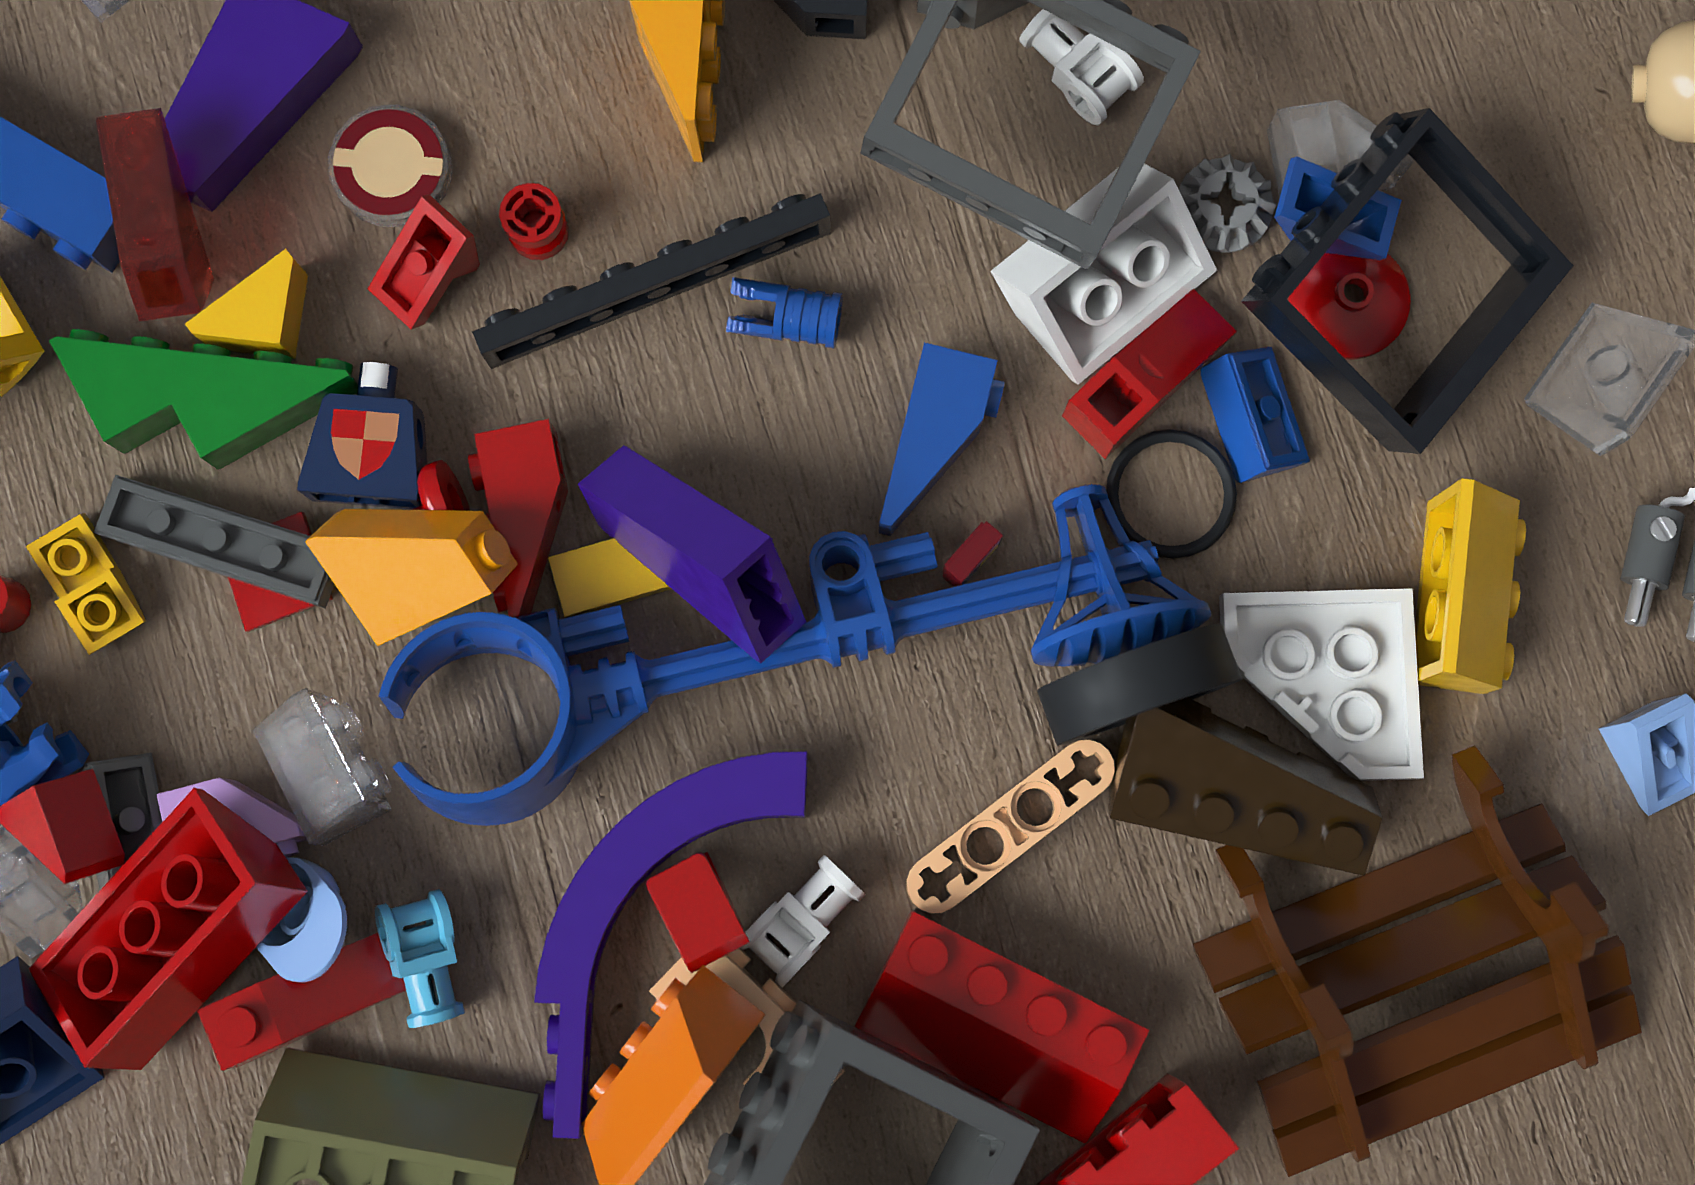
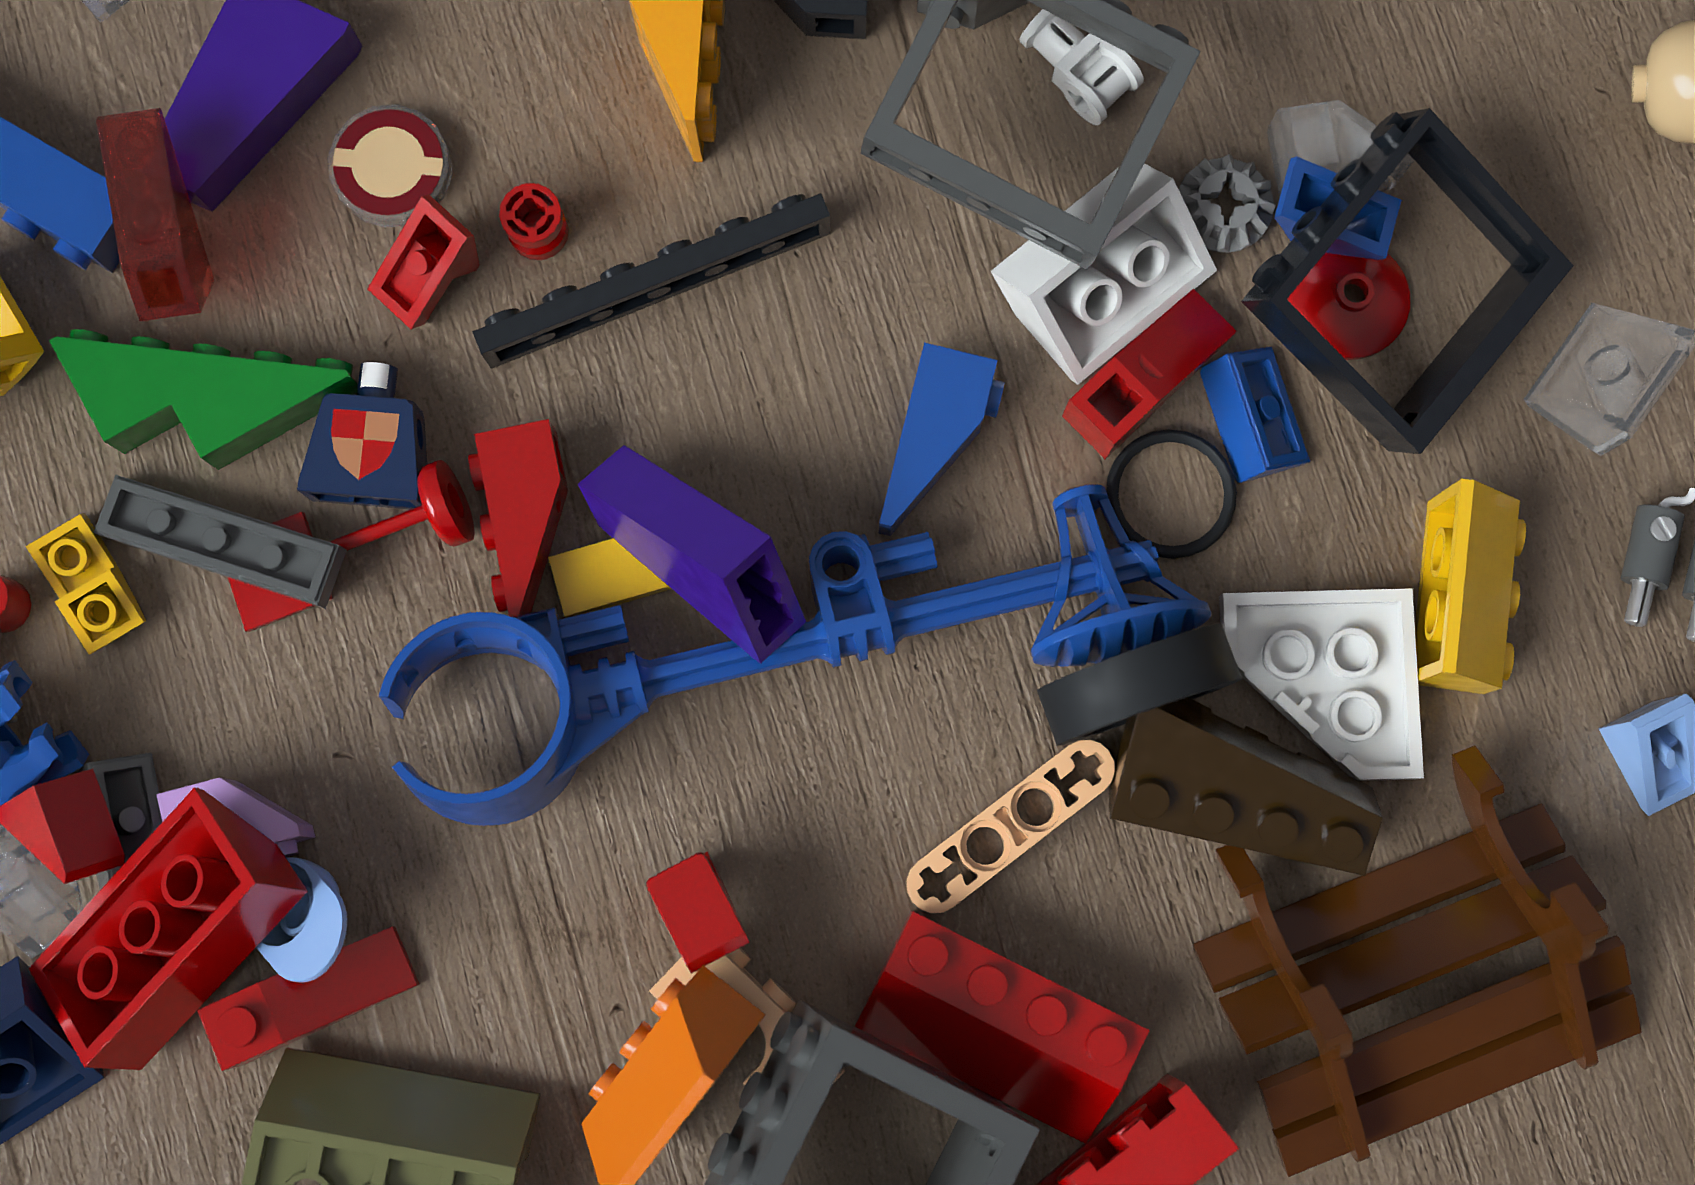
yellow slope [185,249,308,359] -> none
clear slope [252,688,392,846] -> none
light orange slope [305,509,518,646] -> none
medium azure connector [375,889,465,1028] -> none
dark purple arch [534,751,808,1139] -> none
blue hinge [726,277,843,349] -> none
white connector [740,855,866,988] -> none
dark red tile [942,521,1003,587] -> none

